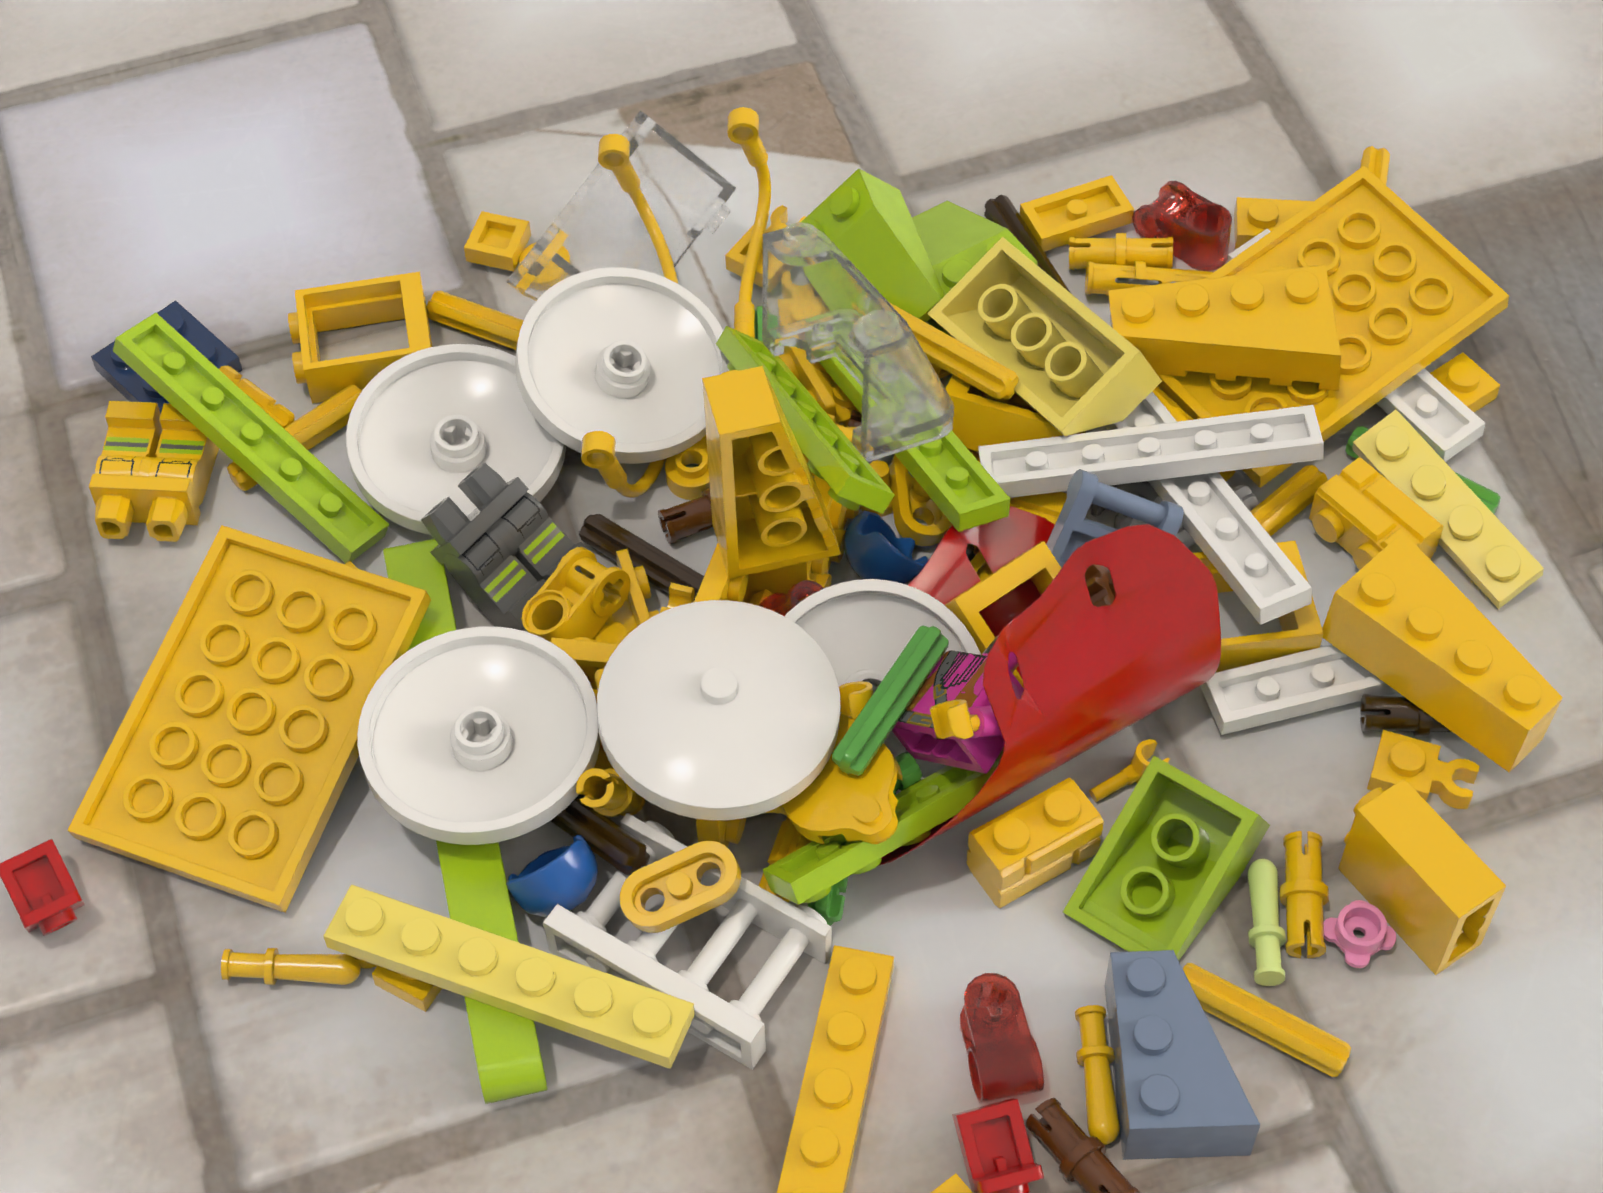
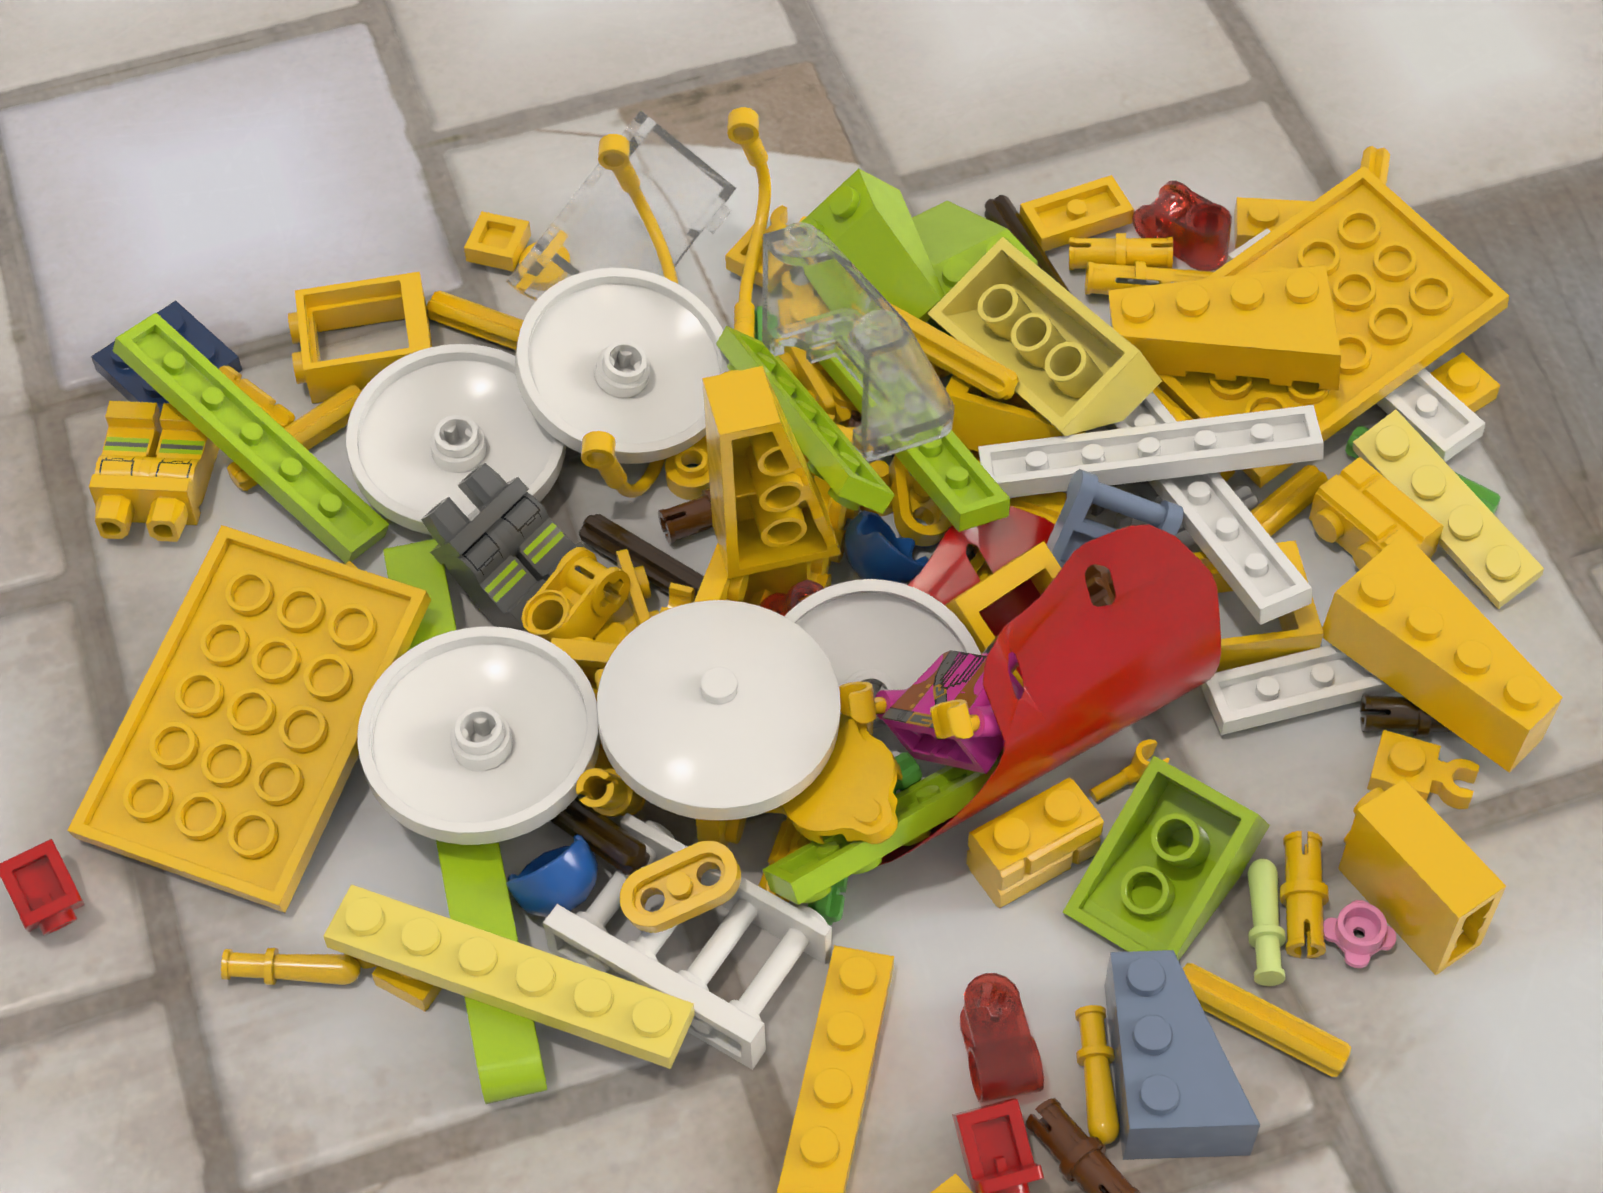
bright green axle [832,626,949,776] -> none

